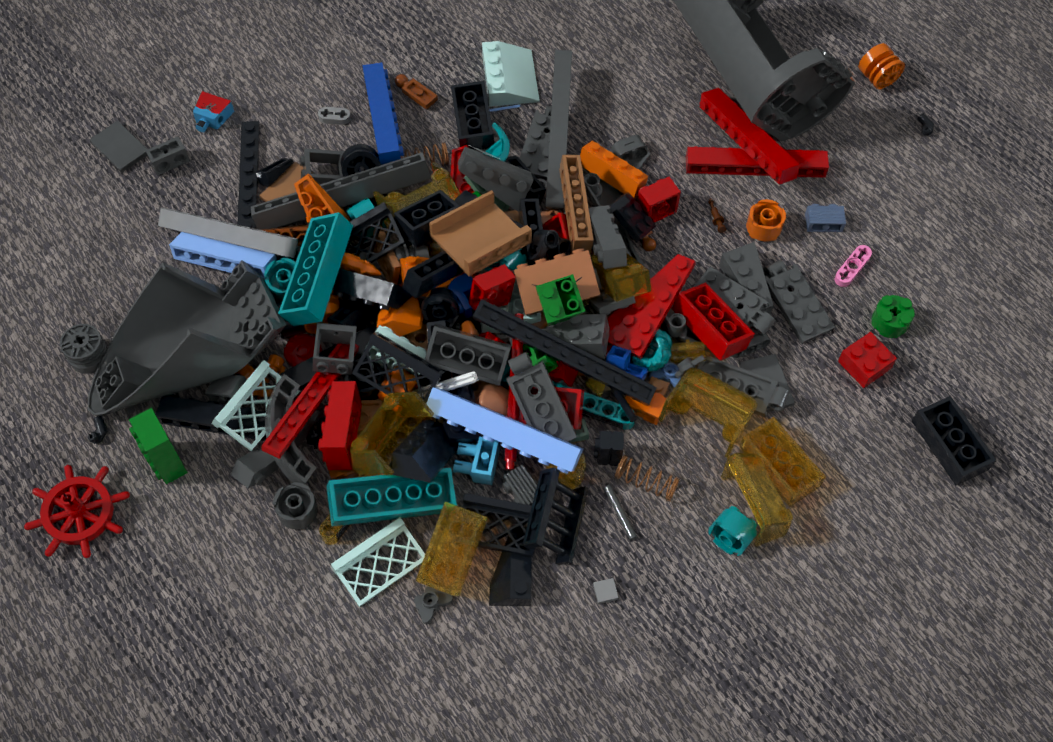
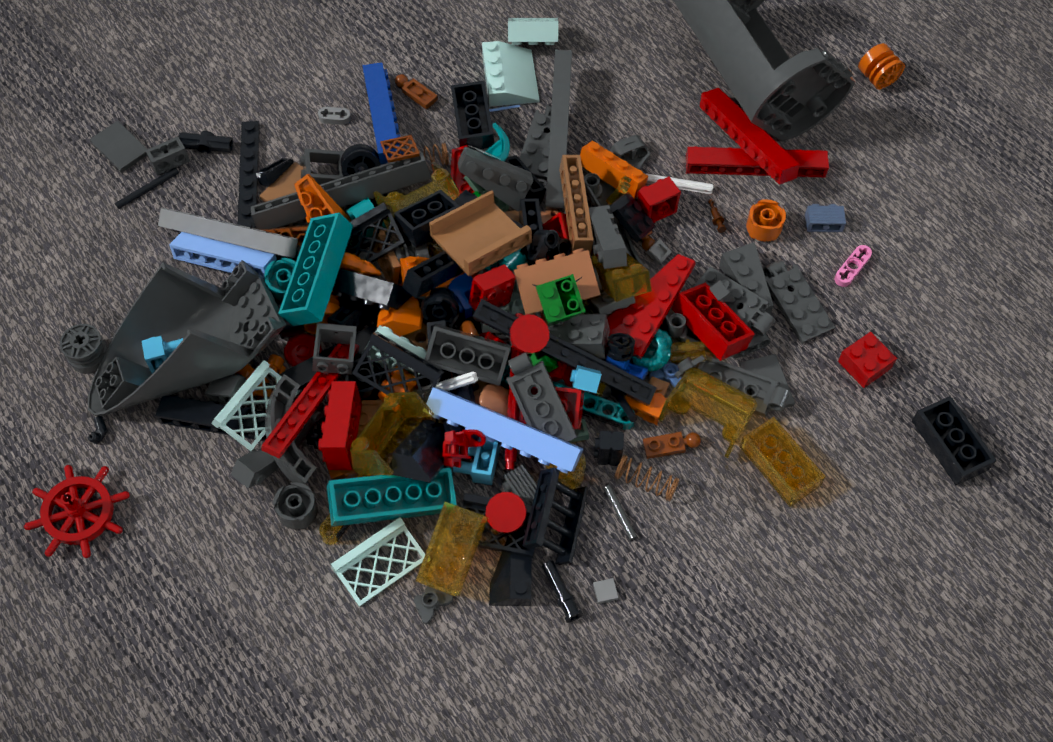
green brick [128,408,188,484] -> none
torso [193,91,234,133] -> none
teal brick [708,506,758,556] -> none
clear yellow windscreen [721,453,793,547] -> none
green brick [871,295,915,338] -> none
black arm [917,113,934,136] -> none
none -> black bar [114,167,179,209]
none -> medium azure brick [142,336,183,374]
none -> black piece [178,131,234,154]
none -> dark orange window [380,135,420,163]
none -> red piece [443,429,486,468]
none -> red tile [485,492,527,534]
none -> light aqua brick [508,18,558,45]
none -> red tile [510,314,549,354]
none -> black pin [542,560,583,623]
none -> medium azure brick [570,365,602,393]
none -> clear yellow bar [606,176,632,205]
none -> black wheel [606,333,635,361]
none -> dark orange plate [643,432,701,459]
none -> white axle [646,174,713,194]
none -> light grey tile [646,239,671,265]
none -> dark grey slope [710,280,736,303]

